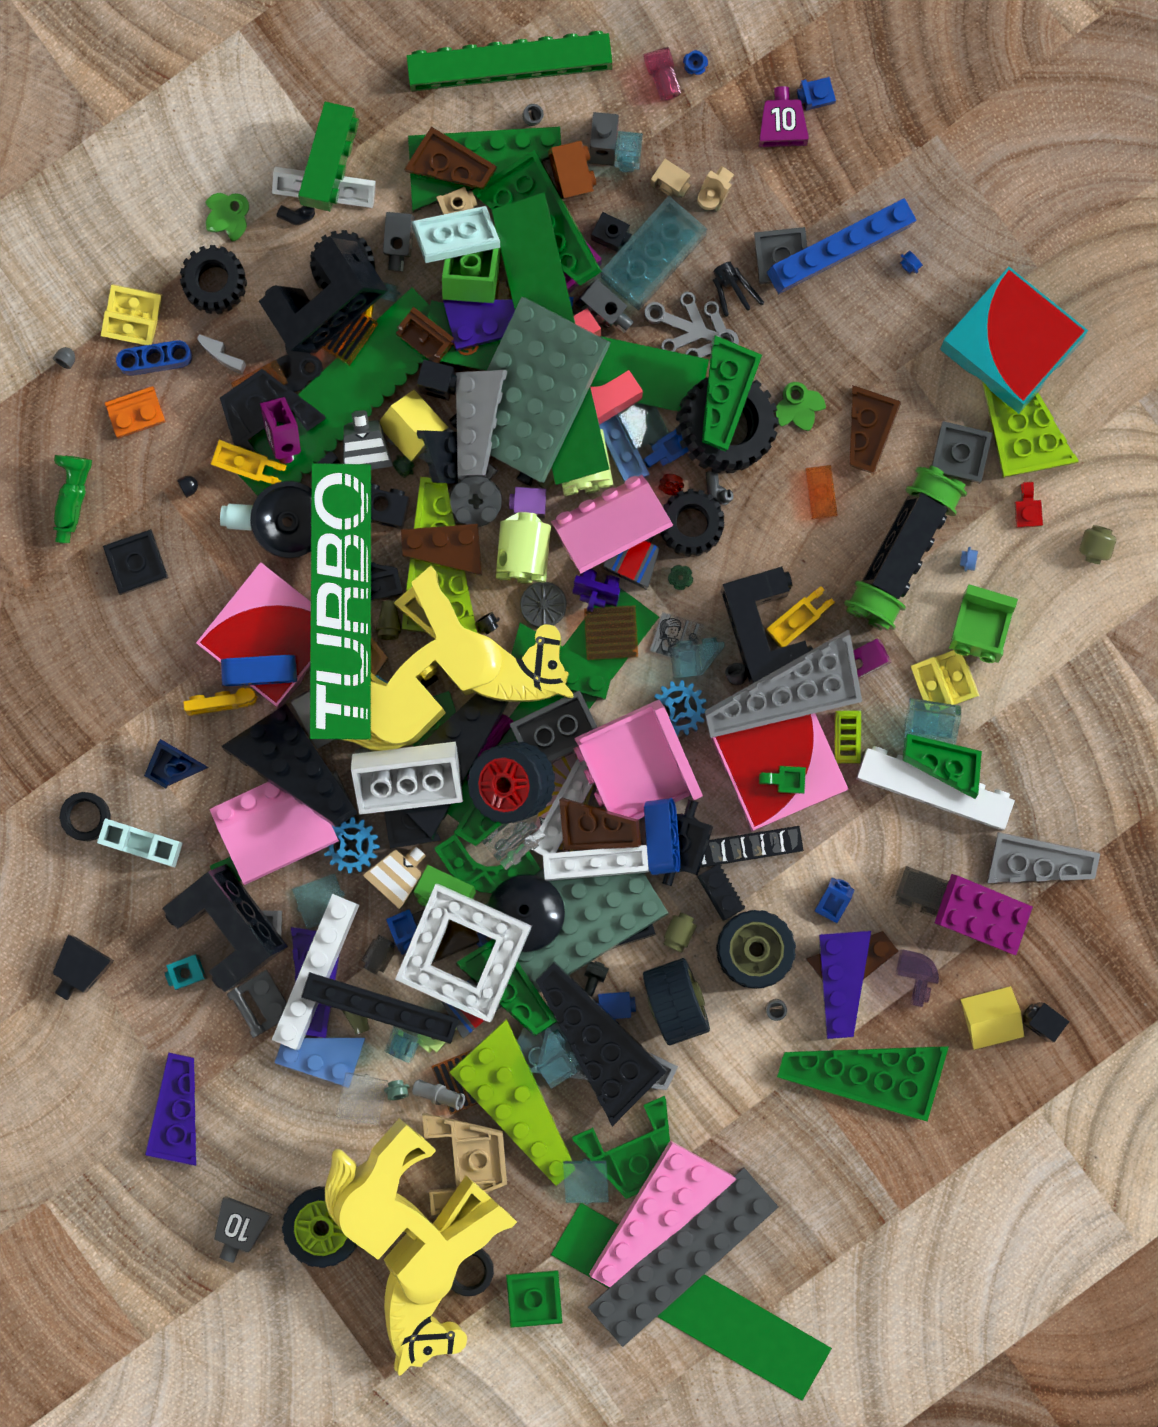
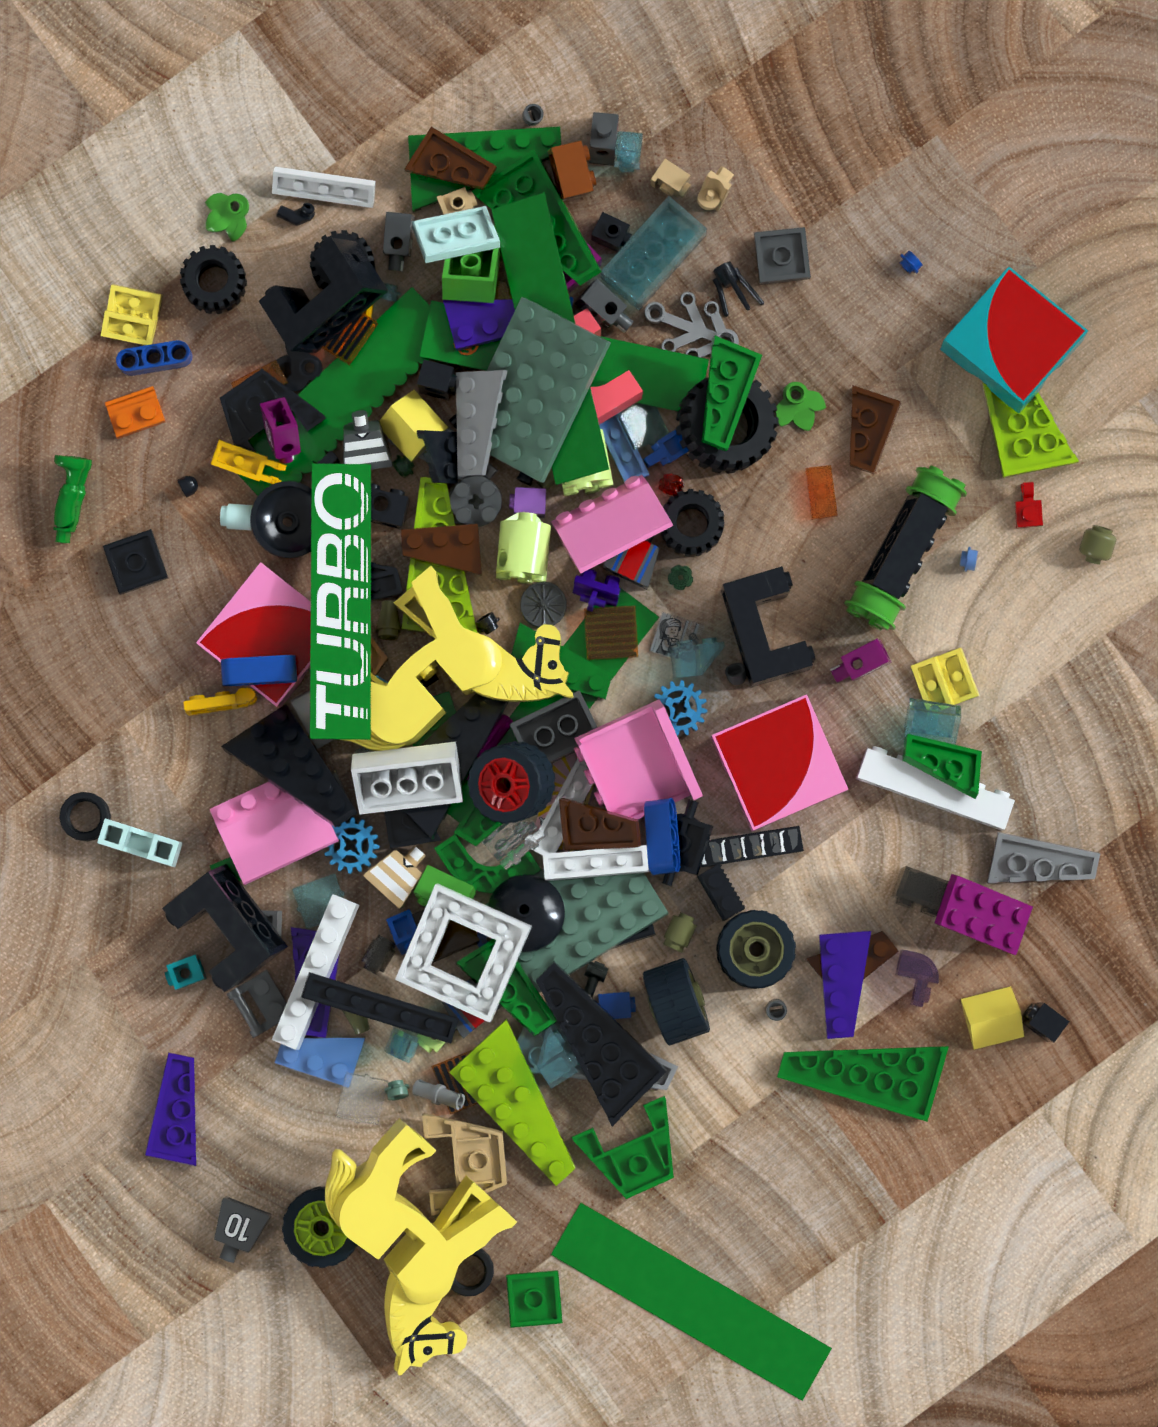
dark grey hinge [53,347,75,369] -> none
black torso [53,935,114,1000] -> none
dark blue slope [144,739,209,789] -> none
light grey slope [197,334,246,375] -> none
green wedge [298,101,359,212] -> none
reddish brown hinge [396,307,454,363] -> none
green brick [407,31,612,92] -> none
clear light blue piece [563,1159,609,1205] -> none
dark grey plate [588,1167,779,1347] -> none
bright pink wing [589,1140,737,1287] -> none
clear pink piece [643,47,681,101] -> none
blue plate [683,50,708,75] -> none
light grey wing [705,630,862,738] -> none
dark grey arm [706,471,734,505] -> none
magenta torso [759,86,809,147] -> none
green plate [759,766,806,794] -> none
yellow hinge [765,586,835,648] -> none
blue brick [766,198,917,295] -> none
blue bracket [797,77,836,111] -> none
blue bracket [815,878,854,923] -> none
lime slope [834,711,861,764] -> none
dark grey plate [932,421,993,484] -> none
bright green panel [949,584,1018,663] -> none

